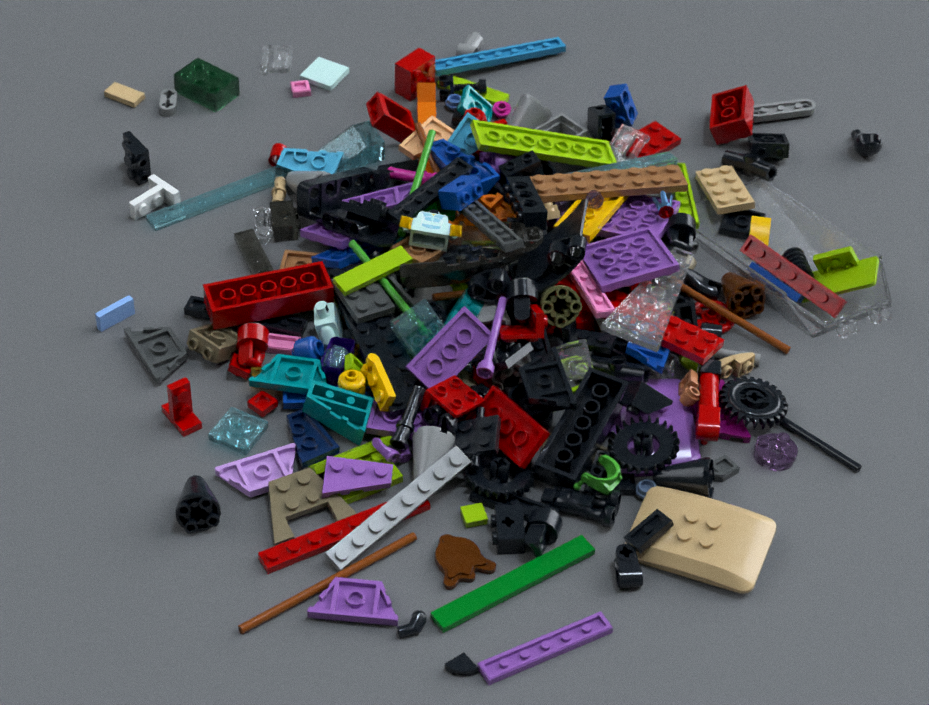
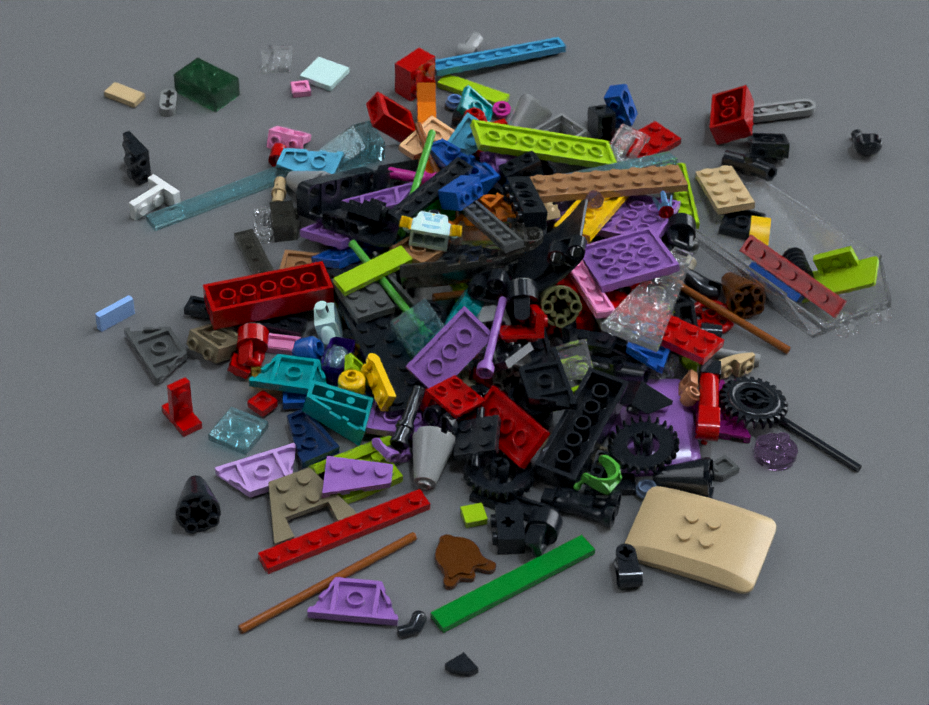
light grey plate [324,446,471,572] -> none
black bar [439,74,487,102] -> none
medium lavender tile [477,611,613,685] -> none
black plate [624,509,674,554] -> none
none -> bright pink bracket [267,126,312,149]

